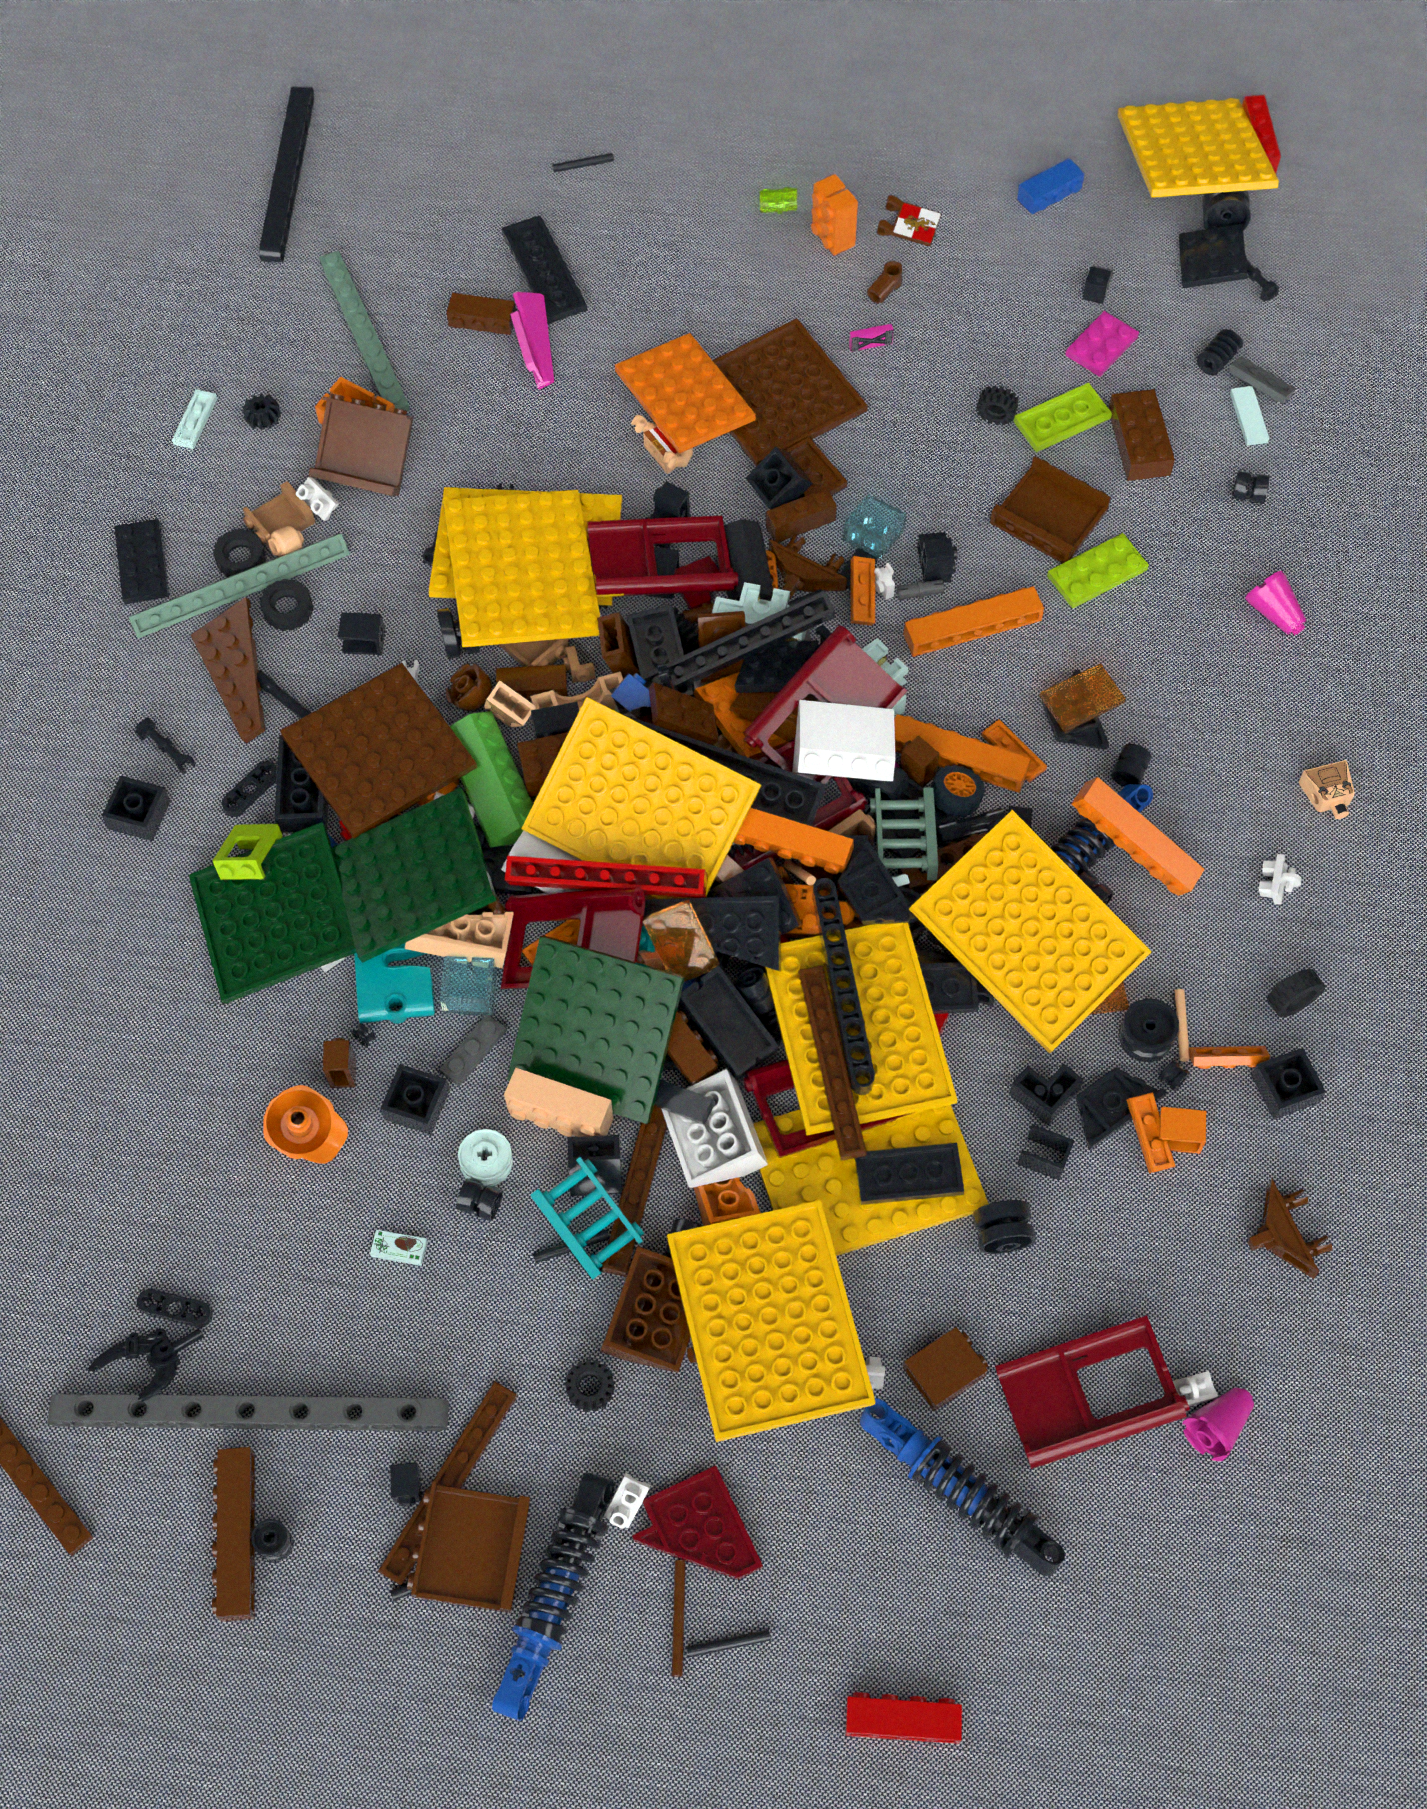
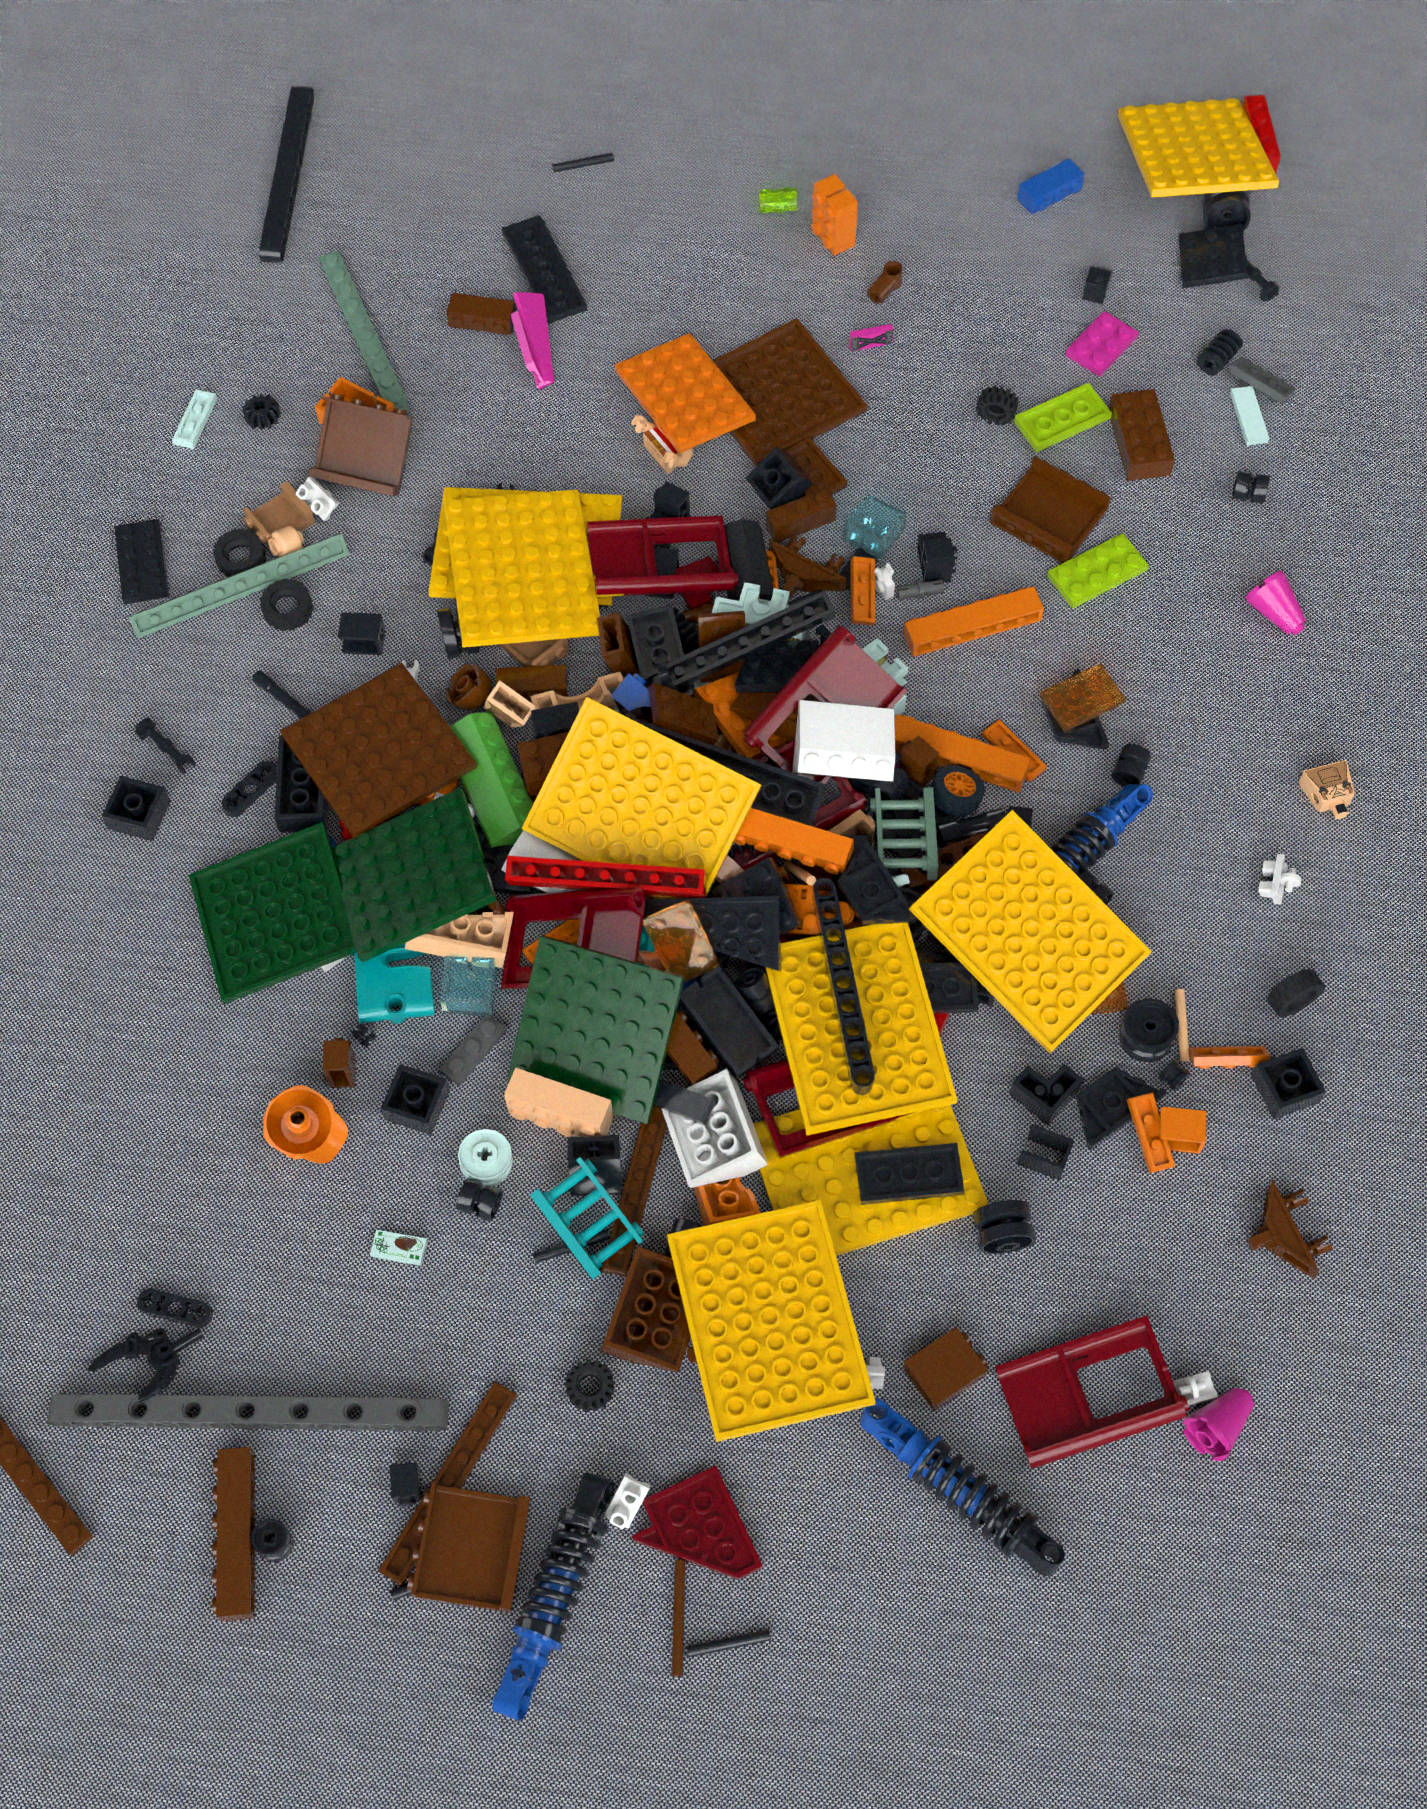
reddish brown wing [191,597,266,743] -> none
lime window [212,824,283,880] -> none
medium nougat bracket [563,646,595,683] -> none
reddish brown tile [798,965,866,1161] -> none
red brick [845,1692,962,1744] -> none
flag [877,195,942,247] -> none
orange brick [1072,777,1205,896] -> none

